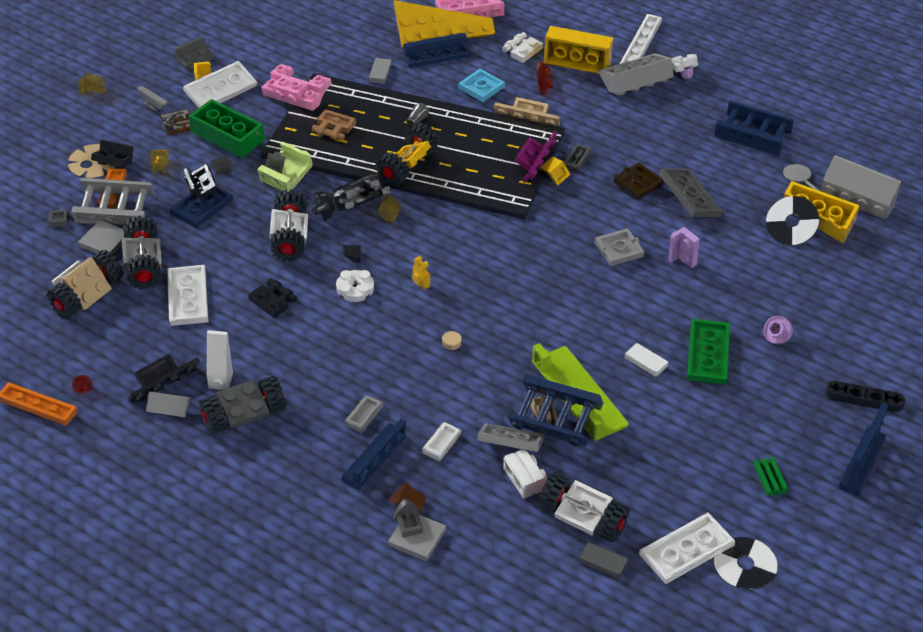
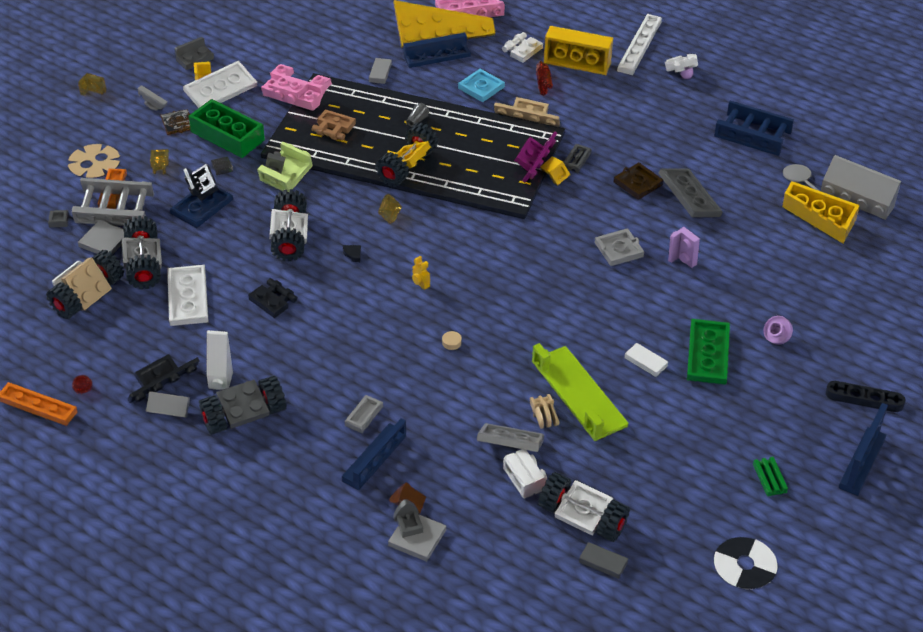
black bracket [91,140,133,169] -> none
black animal [311,174,391,221] -> none
white plate [336,270,374,302] -> none
white tile [422,422,461,461] -> none
dark blue fence [507,374,604,447] -> none
light grey slope [598,53,674,95] -> none
white tile [639,513,735,584] -> none
sticker [766,196,819,245] -> none

